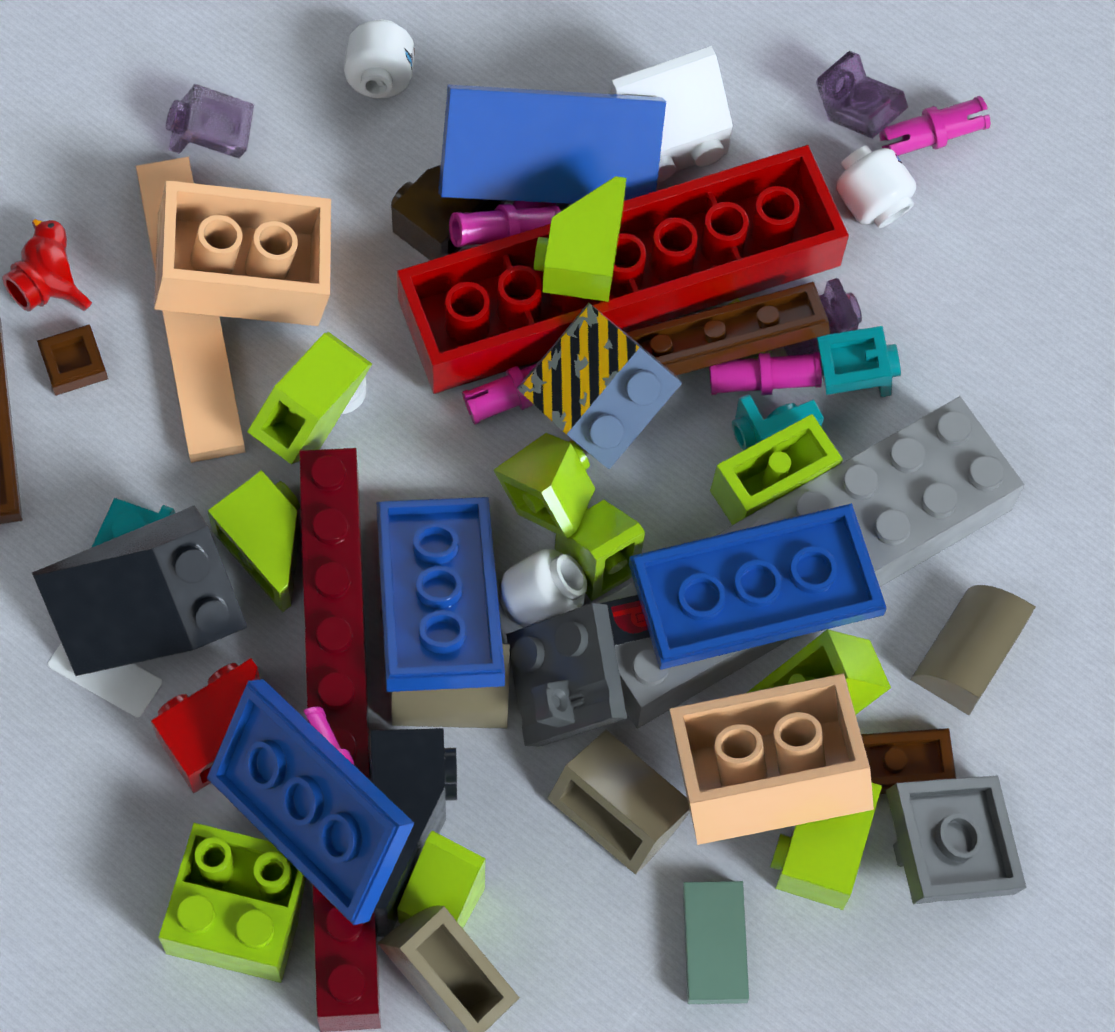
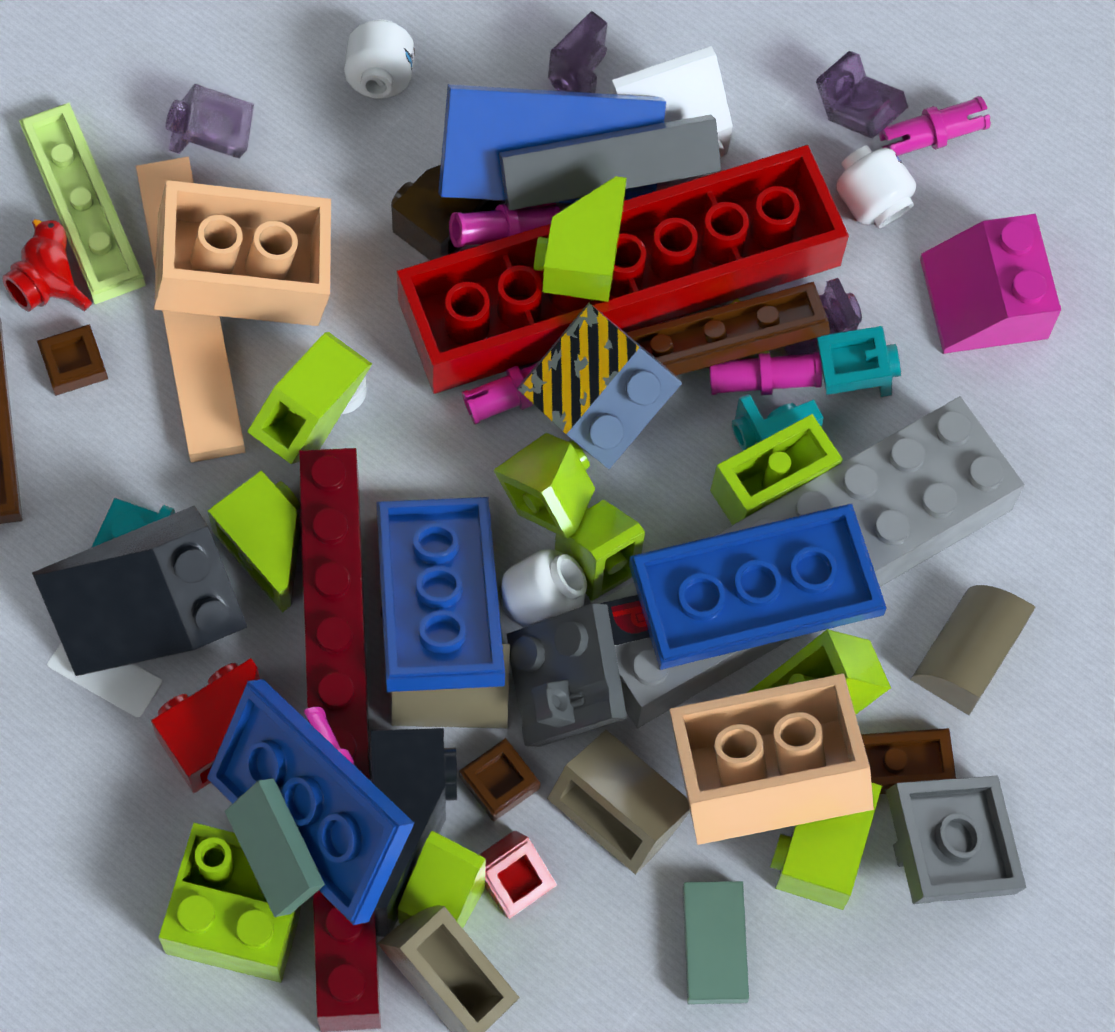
none -> yellowish green tile [19,103,146,304]
none -> sand green tile [225,778,325,917]
none -> reddish brown tile [459,738,541,822]
none -> slope [479,831,557,919]
none -> dark grey tile [499,114,721,210]
none -> clear purple bracket [548,11,608,93]
none -> dark pink slope [920,214,1061,354]

